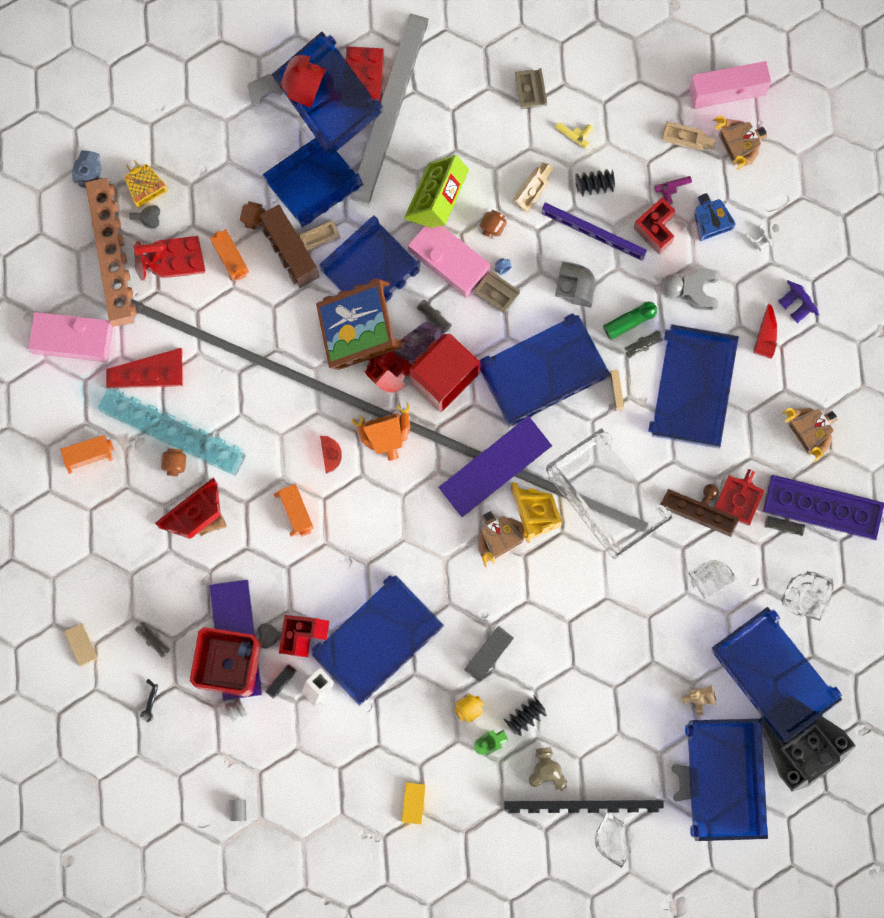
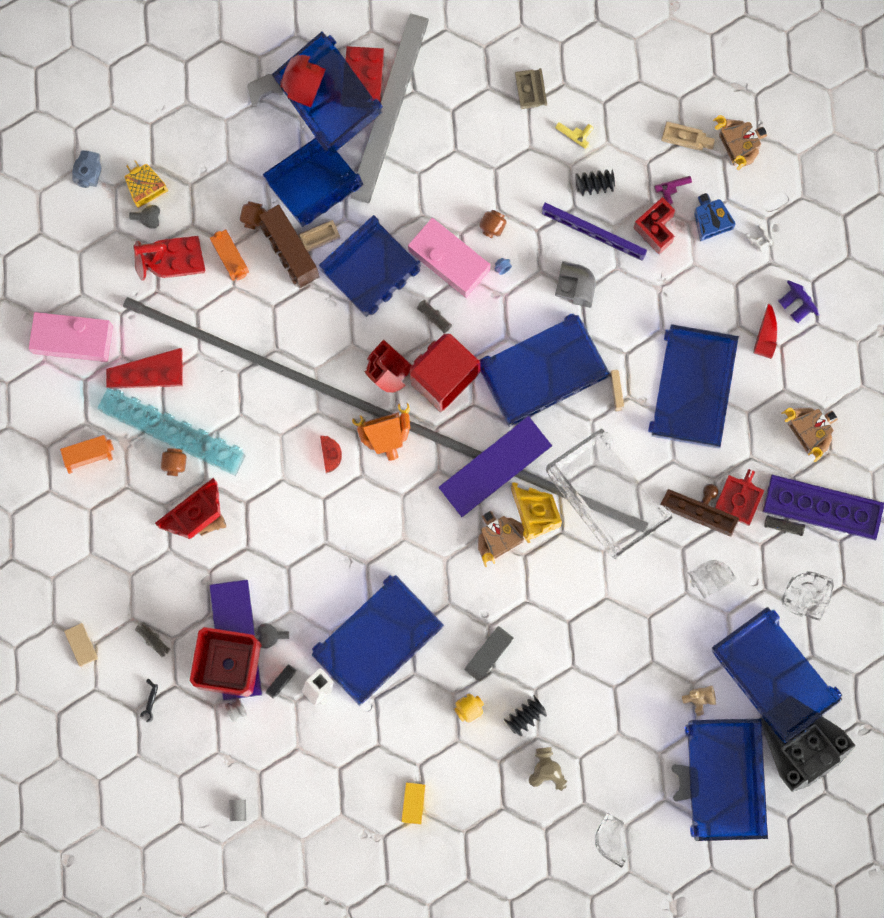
nougat brick [85,178,137,327] -> none
medium blue plate [237,640,253,659] -> none
orange brick [273,483,314,537] -> none
red brick [279,615,329,658] -> none
panel [316,279,403,370] -> none
clear purple beam [394,321,444,363] -> none
lime slope [404,155,469,228] -> none
dark tan plate [474,270,520,315] -> none
bright green hips [474,729,508,756] -> none
black plate [504,800,664,813] -> none
tan hinge [513,162,554,212] -> none
green piece [603,301,657,340] -> none
clear smoke pin [624,330,663,358] -> none
light grey piece [661,269,720,310] -> none
bright pink brick [689,61,771,109] -> none

